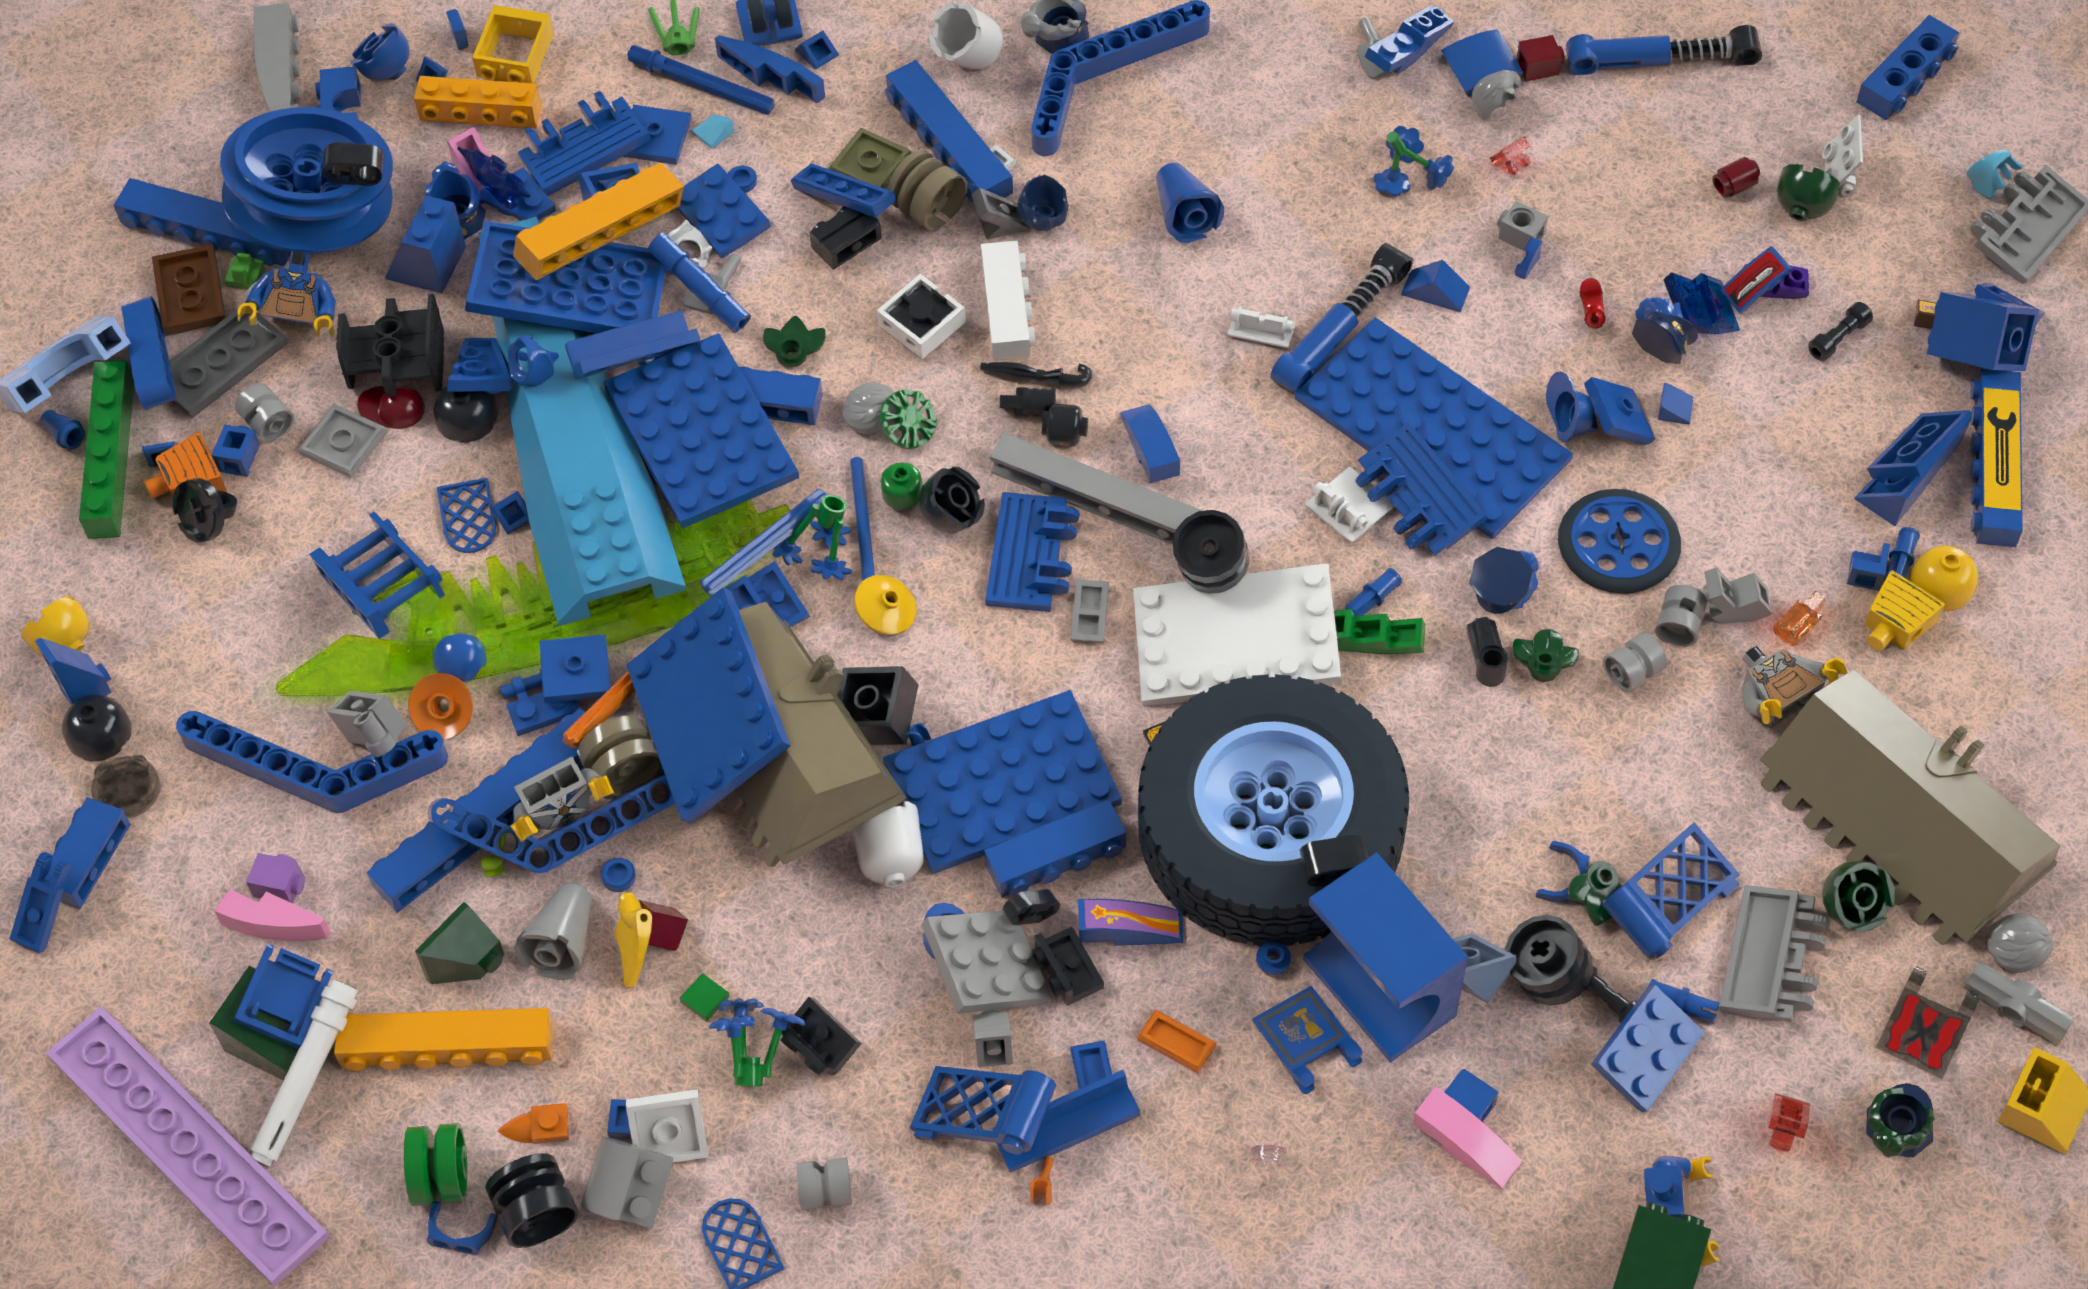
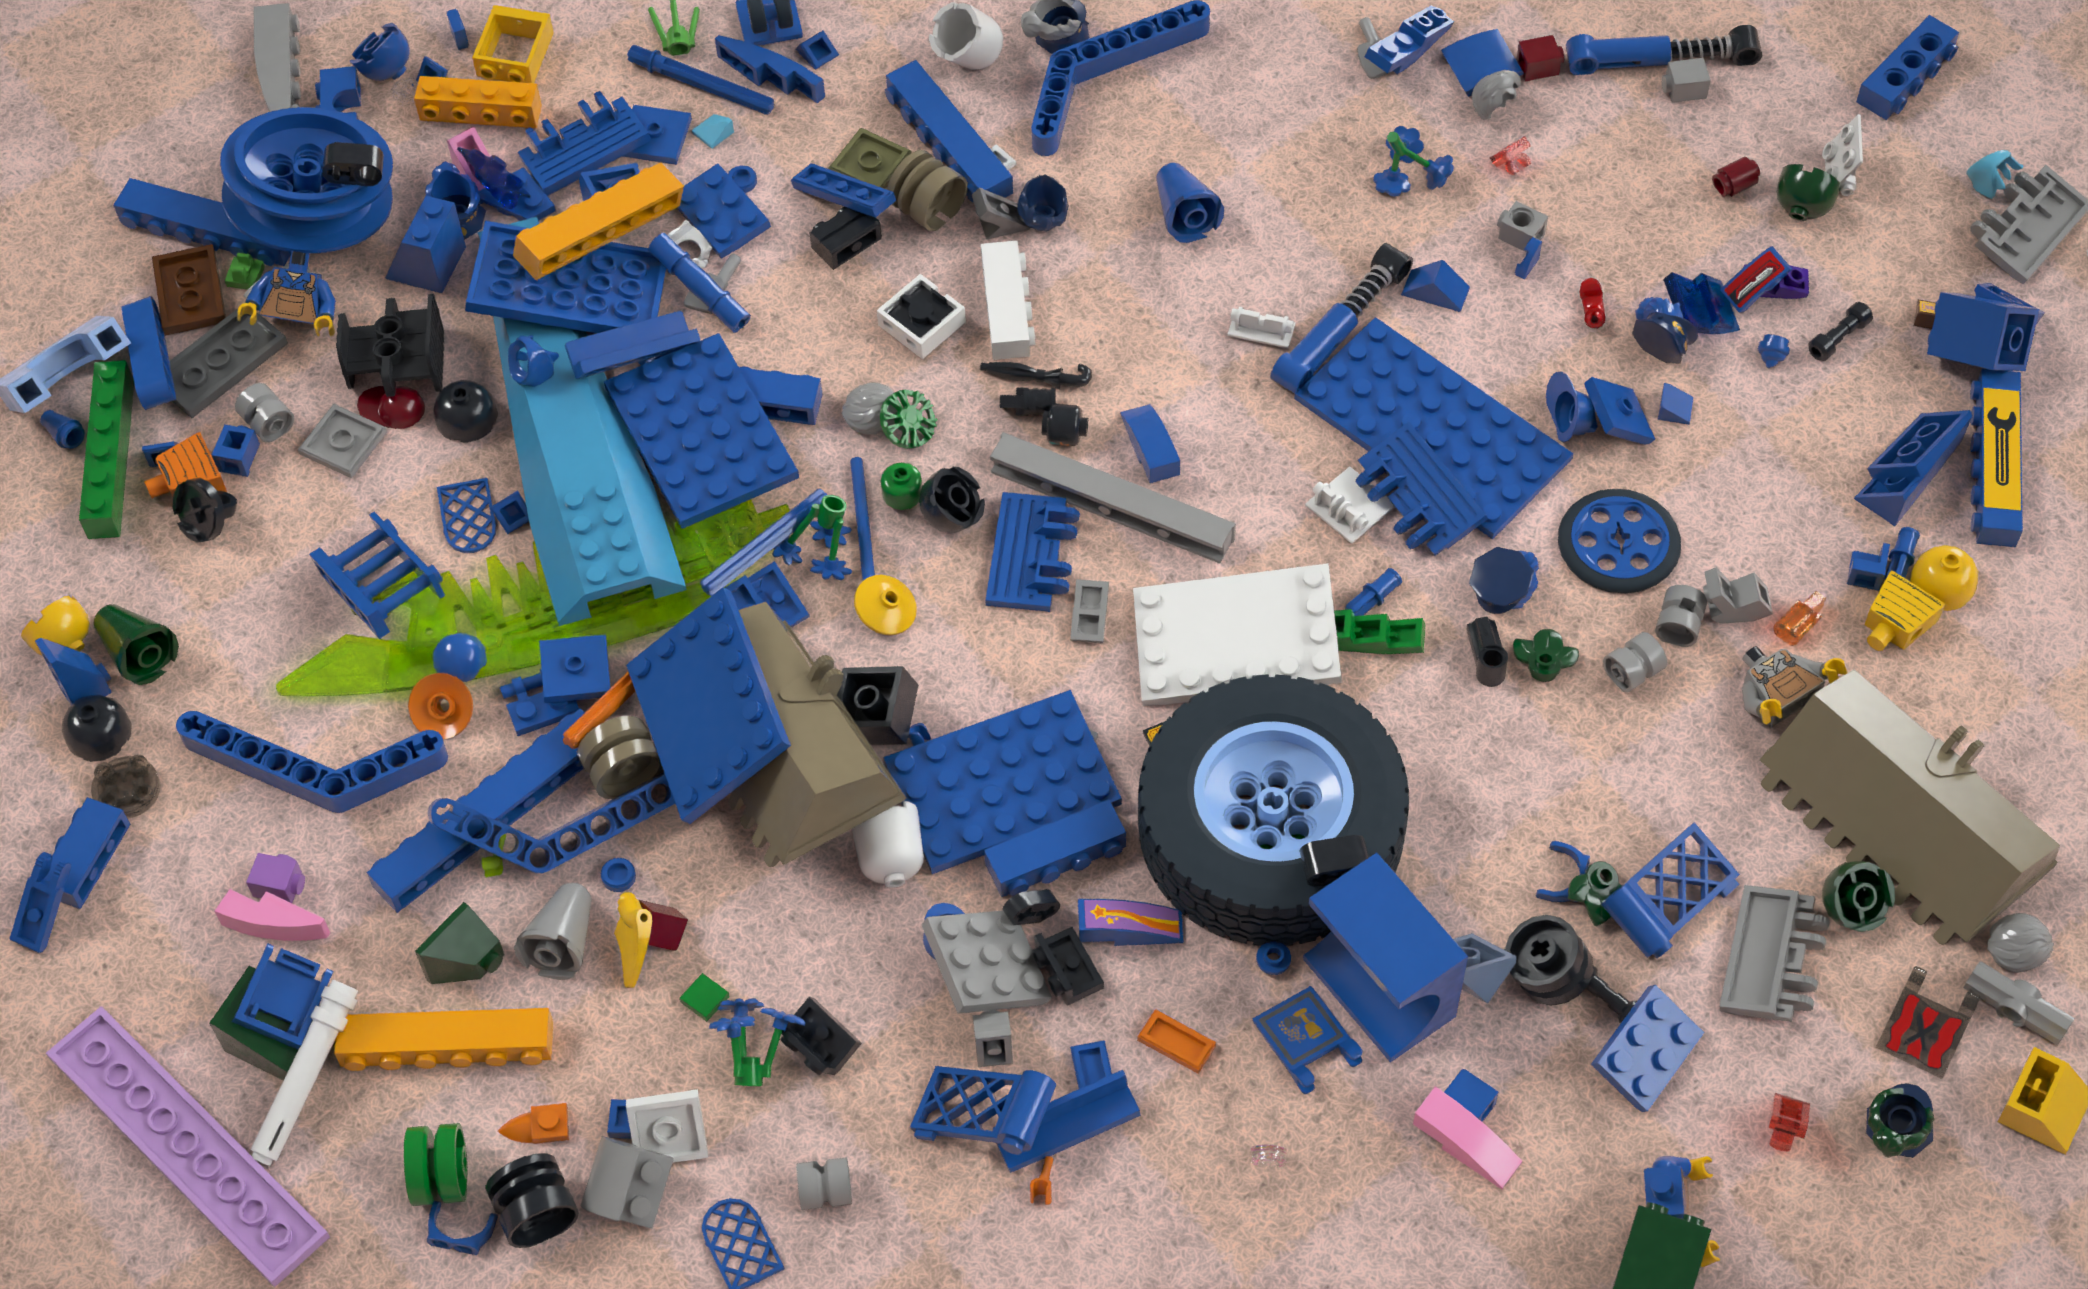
light grey hinge [327,690,407,757] -> none
blue wing [447,338,511,394] -> none
light grey torso [511,757,614,842] -> none
dark green plate [763,316,826,367] -> none
black wheel [1172,510,1250,594] -> none
blue pin [1649,979,1720,1024] -> none
none -> dark green cone [93,604,179,685]
none -> light grey brick [1662,58,1711,103]
none -> blue plate [1757,334,1790,368]

